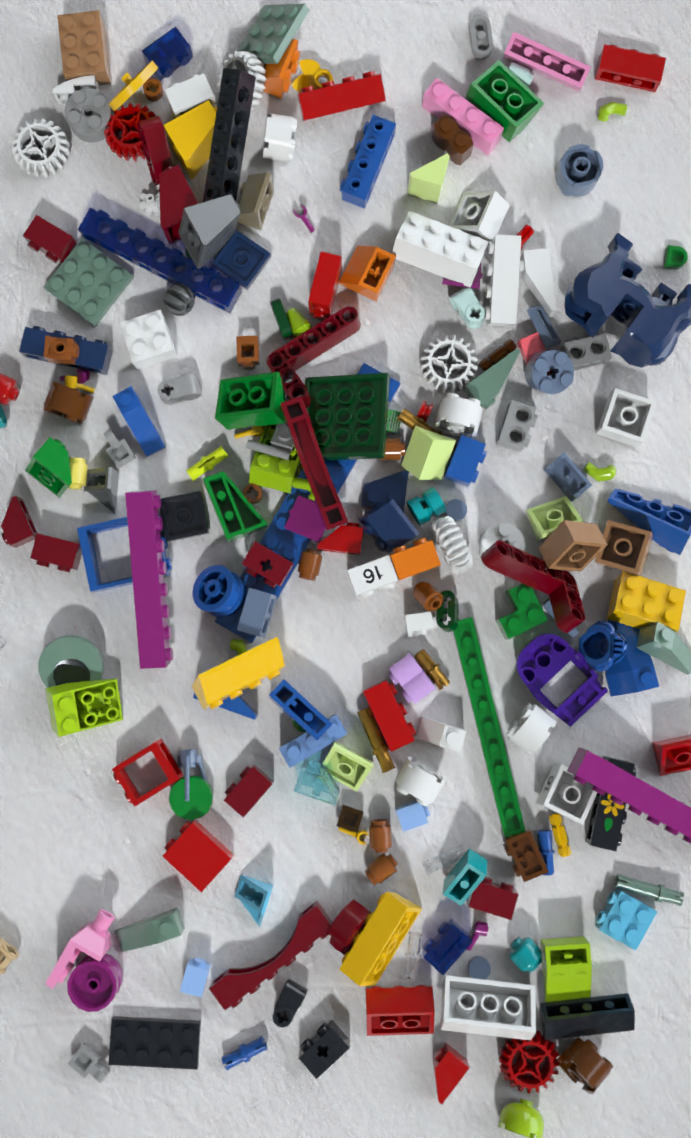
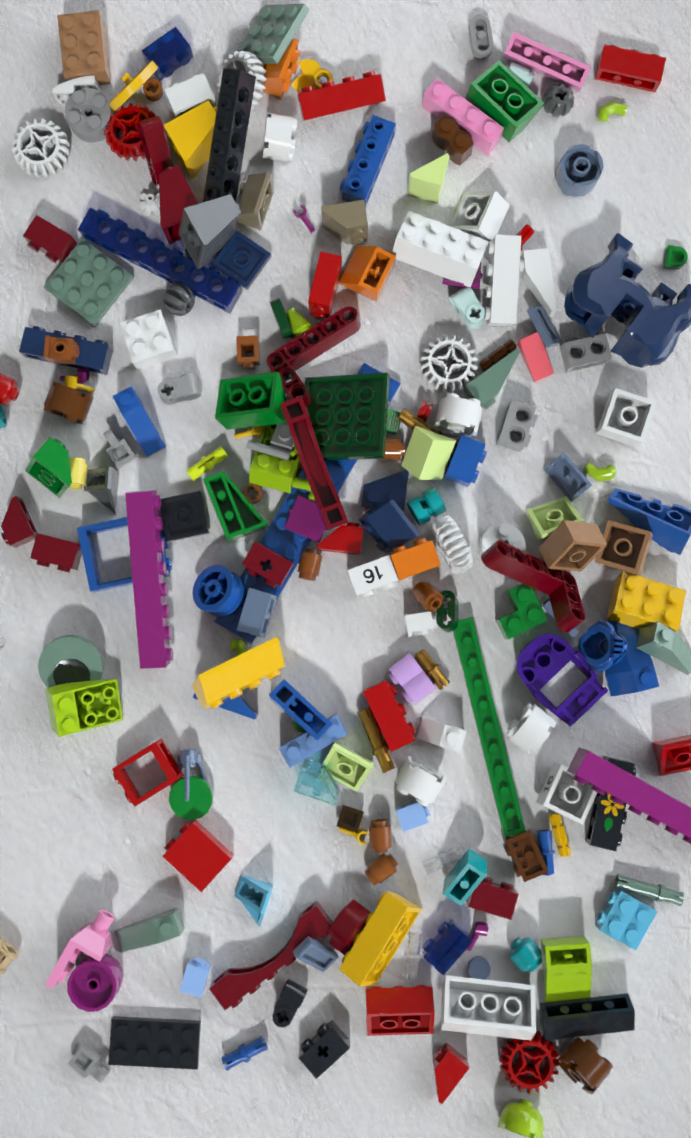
dark red brick [224,764,274,818] -> none
sand blue tile [445,499,467,521] -> none
sand blue brick [525,350,574,394] -> none
none -> sand blue tile [293,936,339,972]
none -> dark tan slope [321,200,368,246]
none -> dark grey piece [543,83,575,118]

